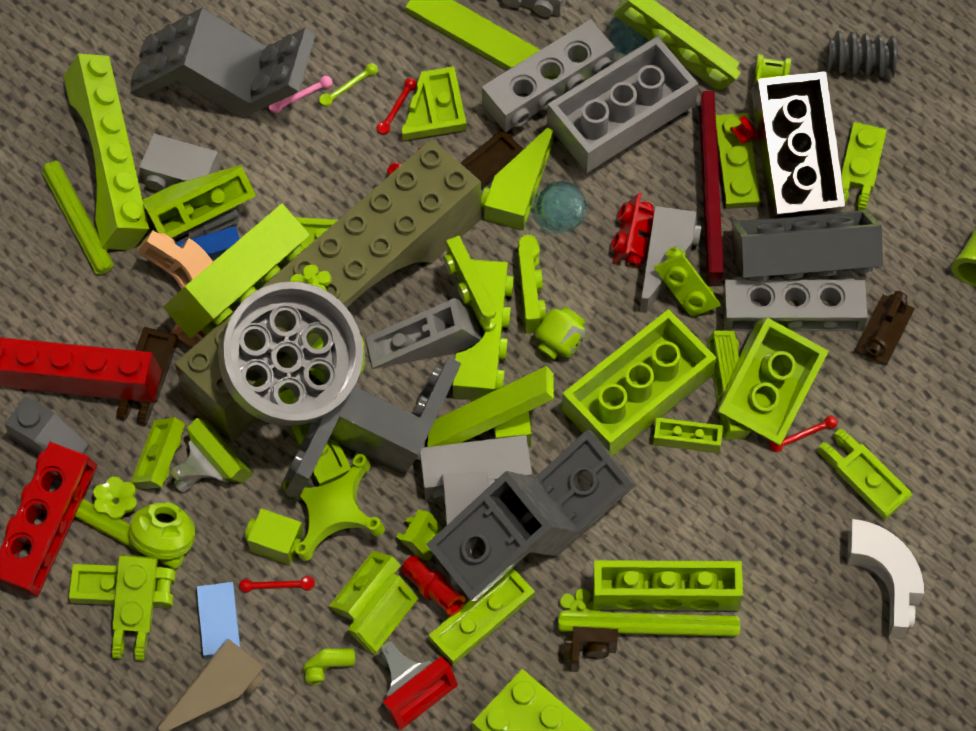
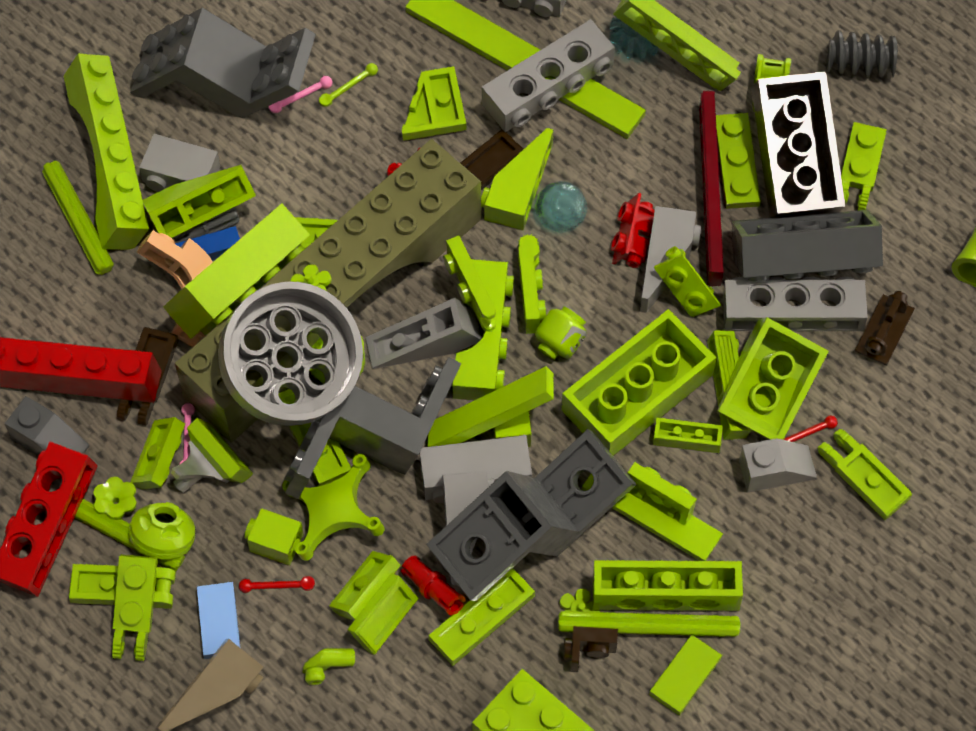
red hinge [377,78,417,135] -> none
red piece [380,641,458,730] -> none
lime tile [396,509,443,561] -> none
light grey brick [547,36,698,173] -> none
red hand [730,116,759,144] -> none
white arch [847,519,924,638] -> none
none -> bright pink hinge [179,403,195,465]
none -> lime bracket [581,462,723,561]
none -> lime tile [649,635,722,716]
none -> light grey slope [739,438,817,493]

